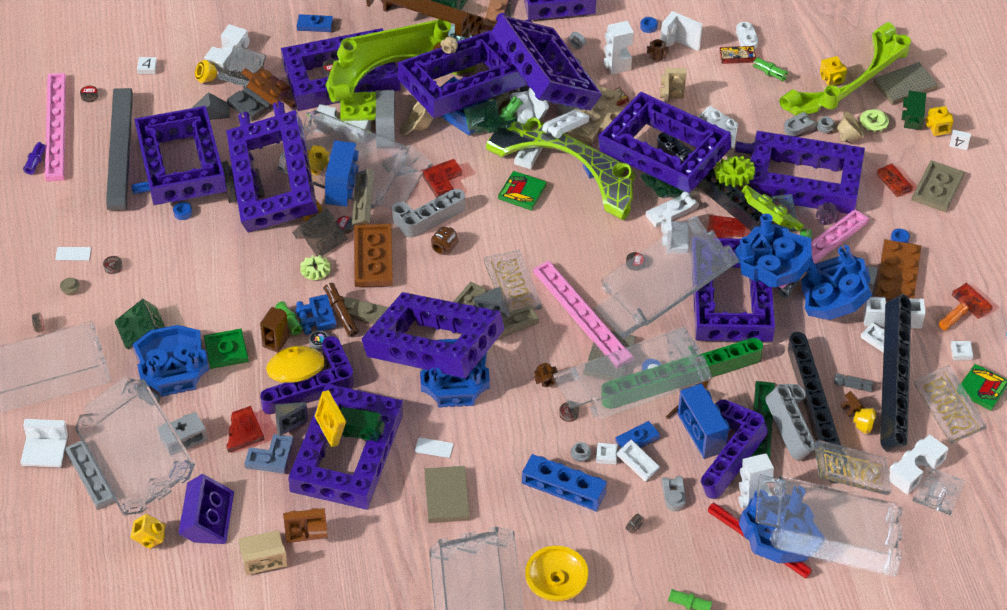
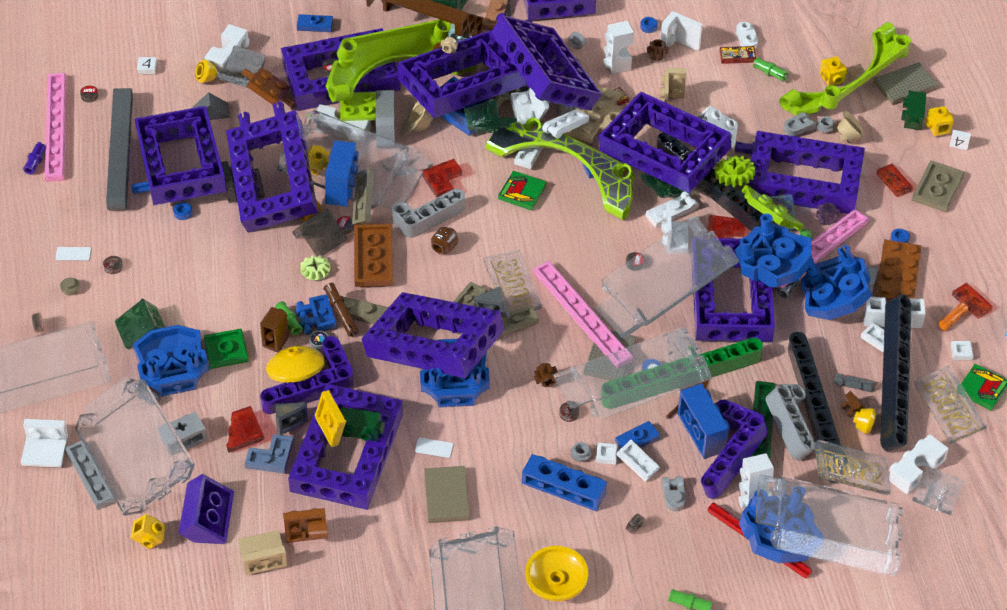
dark grey plate [227,86,270,122] -> none
bright green pin [493,95,524,128] -> none
yellowish green gear [860,109,889,133] -> none

